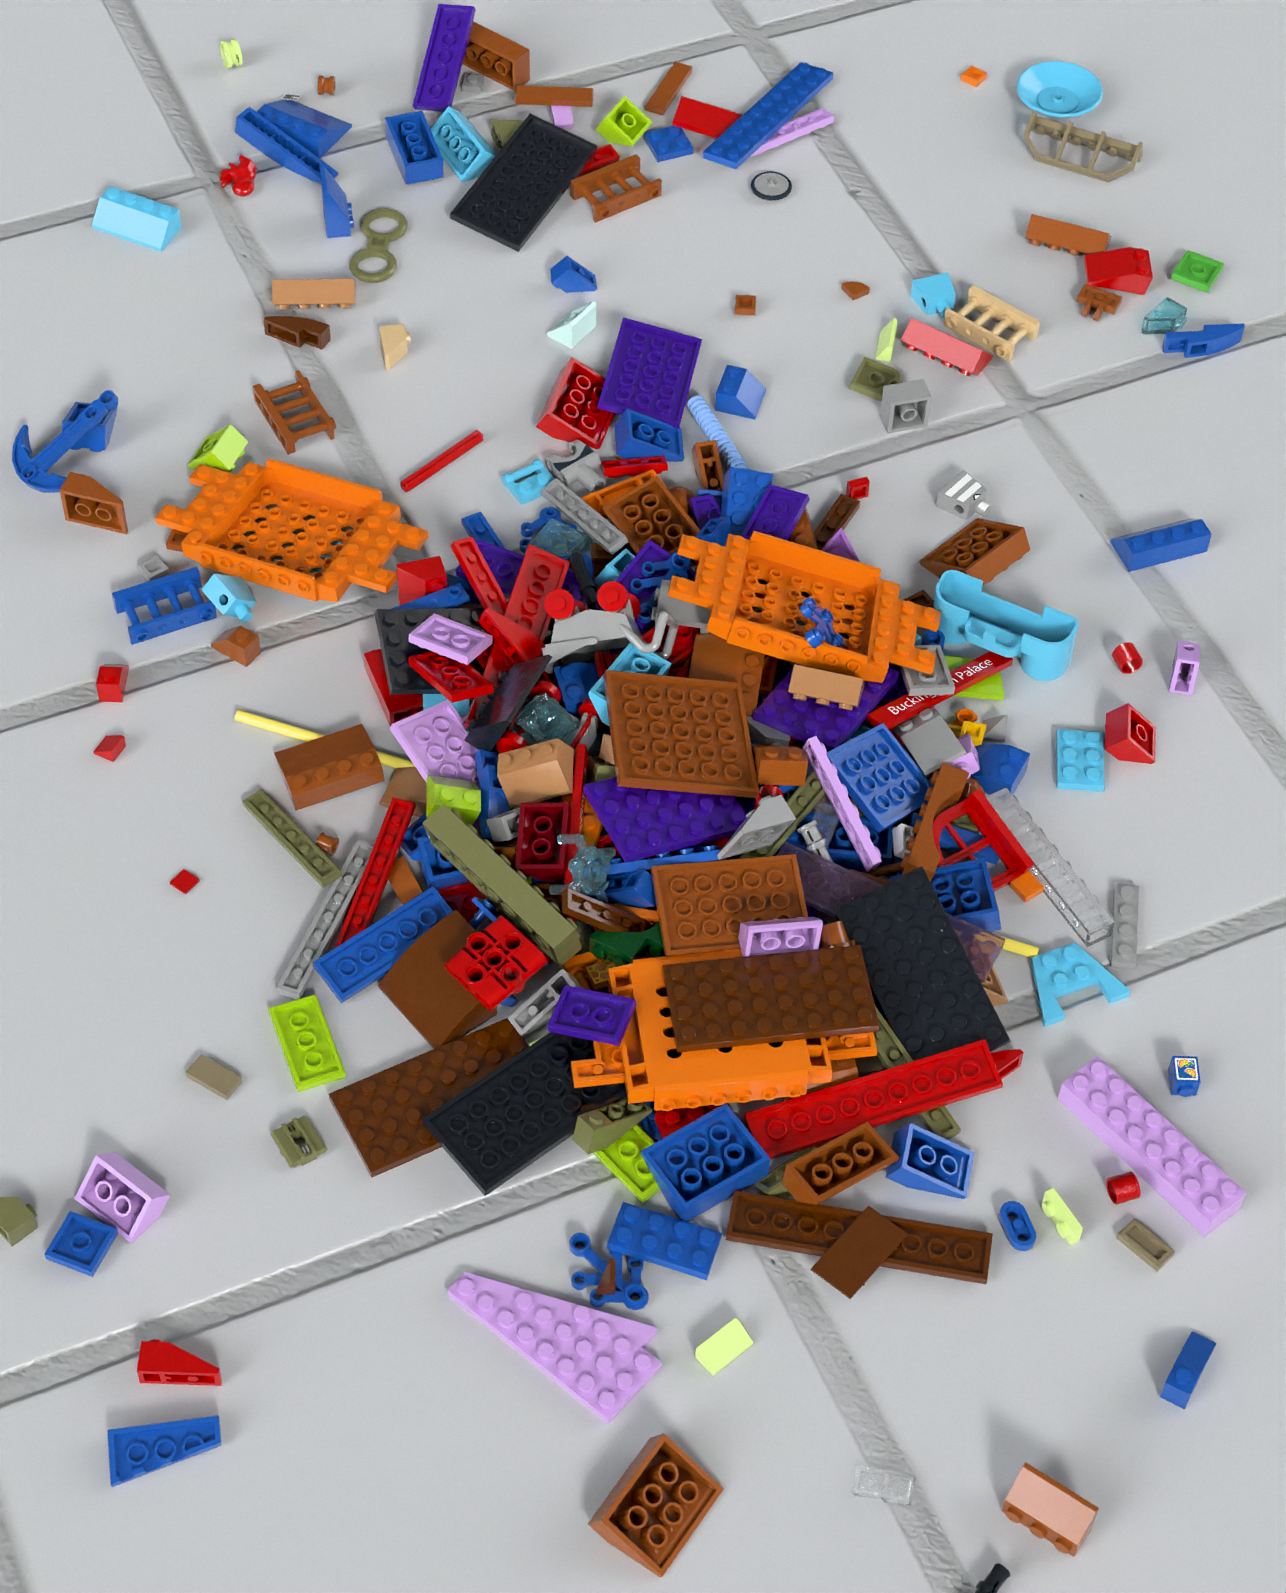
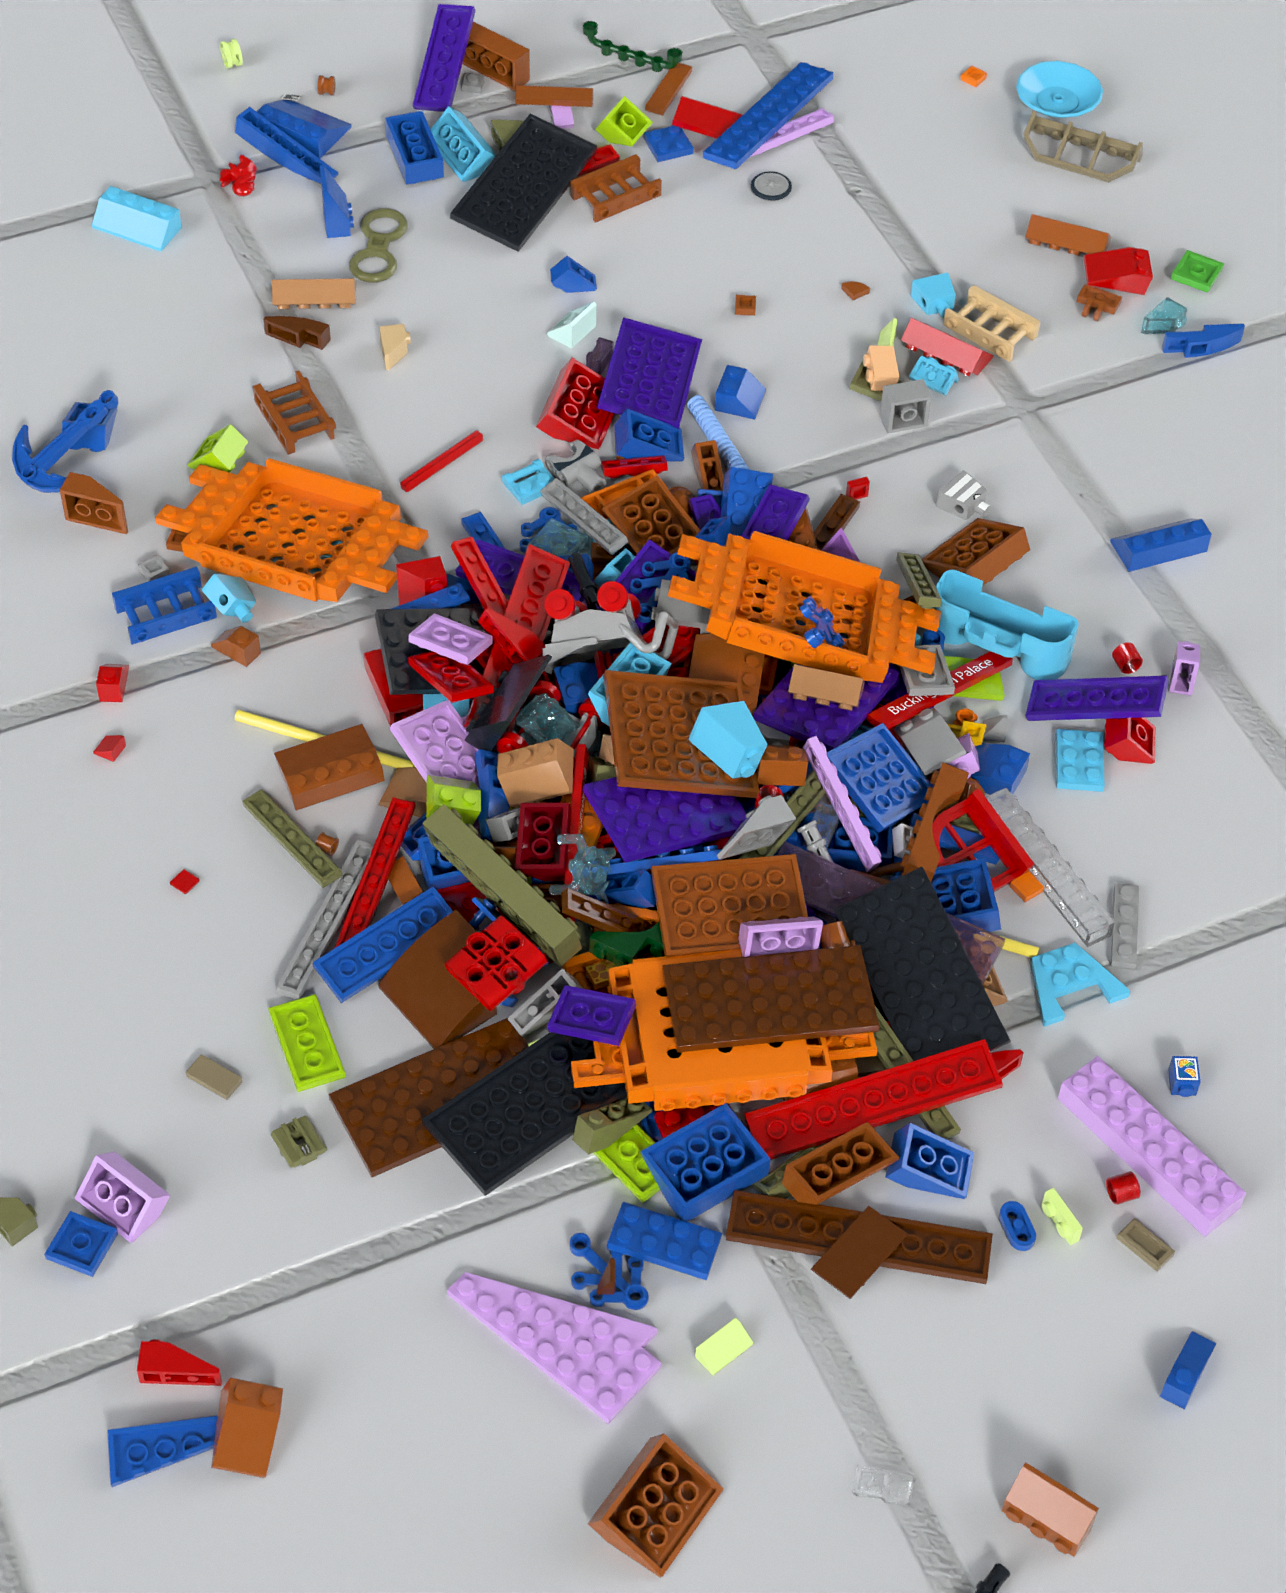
none -> dark orange slope [211,1377,283,1478]
none -> dark green bar [583,21,682,72]
none -> clear purple piece [586,337,613,375]
none -> medium azure slope [689,701,768,779]
none -> light nougat brick [863,345,899,391]
none -> olive plate [896,552,942,609]
none -> medium azure bracket [909,356,959,396]
none -> dark purple plate [1026,675,1169,721]

